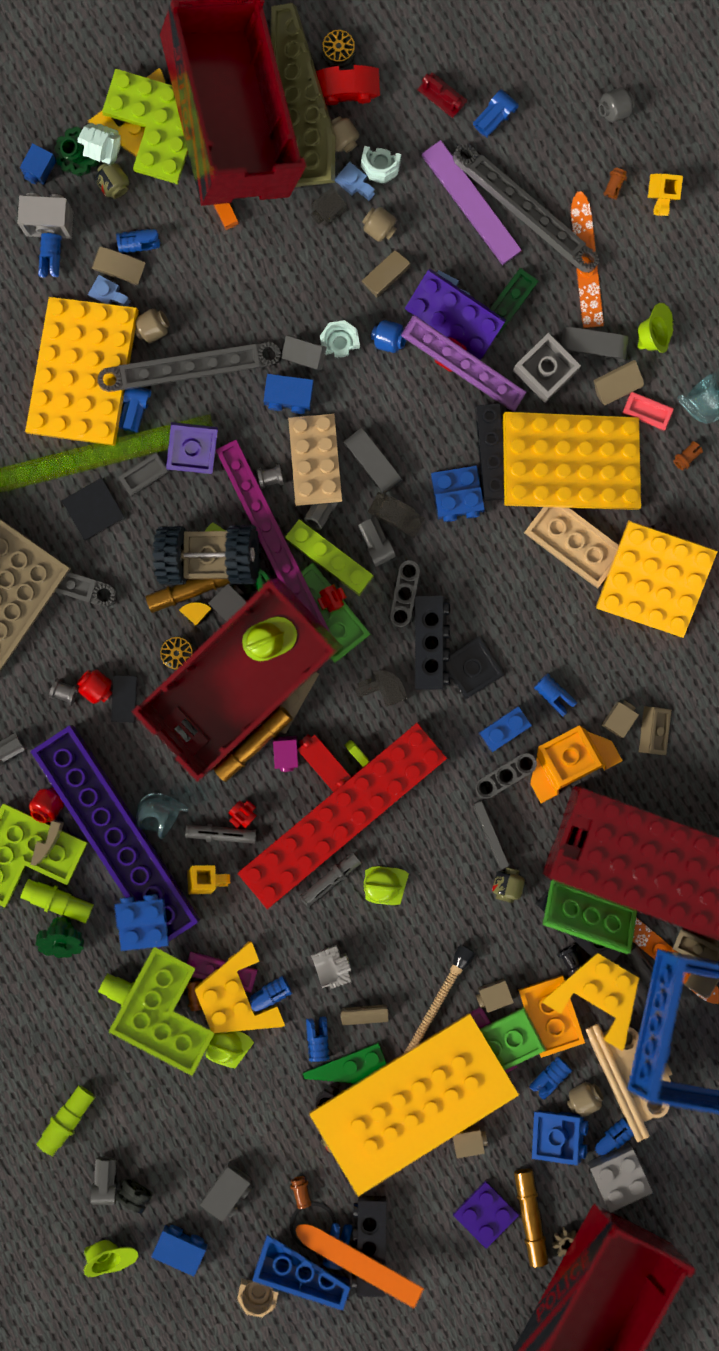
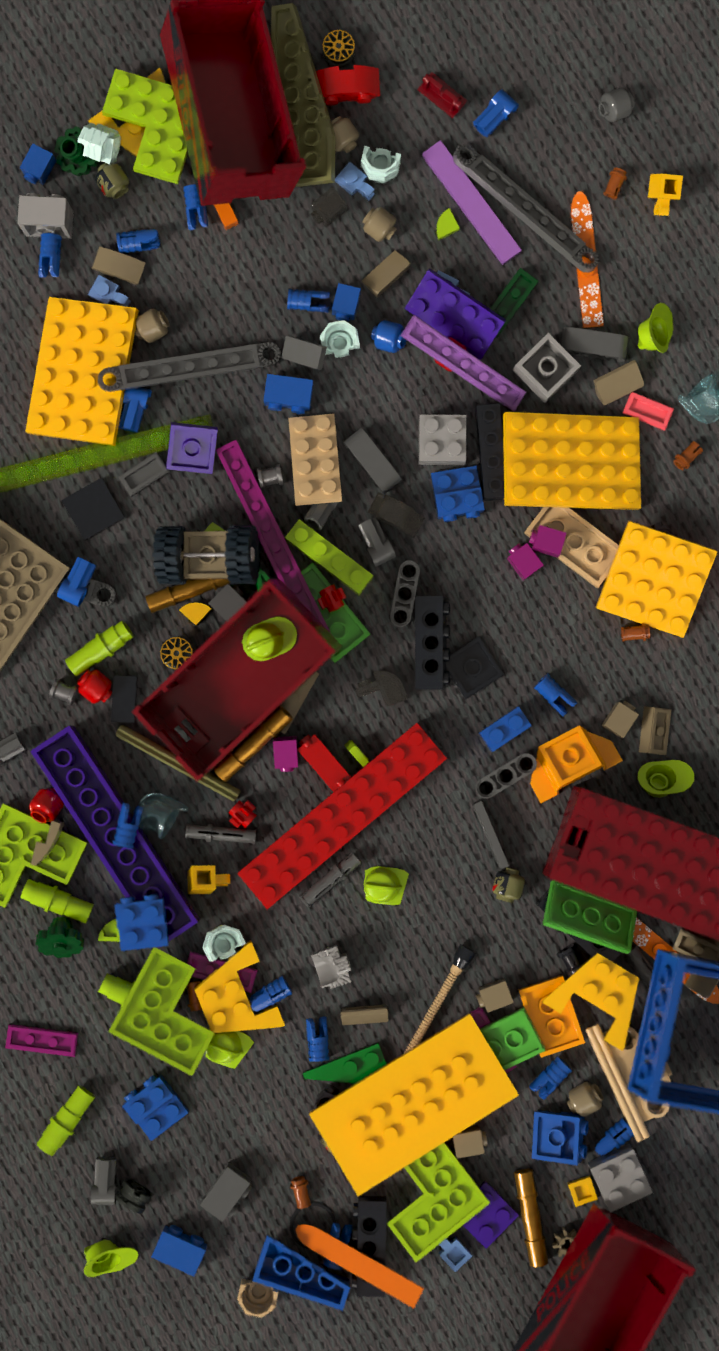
none -> magenta tile [5,1024,79,1057]
none -> blue piece [57,557,96,607]
none -> lime piece [65,620,134,676]
none -> lime tile [98,919,120,942]
none -> blue hinge [112,803,143,849]
none -> olive axle [116,725,241,801]
none -> blue plate [122,1074,189,1141]
none -> blue hinge [183,184,208,230]
none -> light aqua hair [202,925,246,962]
none -> blue hinge [287,288,330,313]
none -> blue brick [332,283,361,322]
none -> lime plate [387,1142,490,1262]
none -> light grey brick [419,415,466,465]
none -> lime tile [436,208,460,240]
none -> medium blue plate [438,1236,472,1272]
none -> magenta brick [507,543,544,581]
none -> magenta brick [529,525,567,558]
none -> yellow tile [568,1176,598,1207]
none -> dark orange pin [621,623,650,642]
none -> lime piece [638,760,694,798]

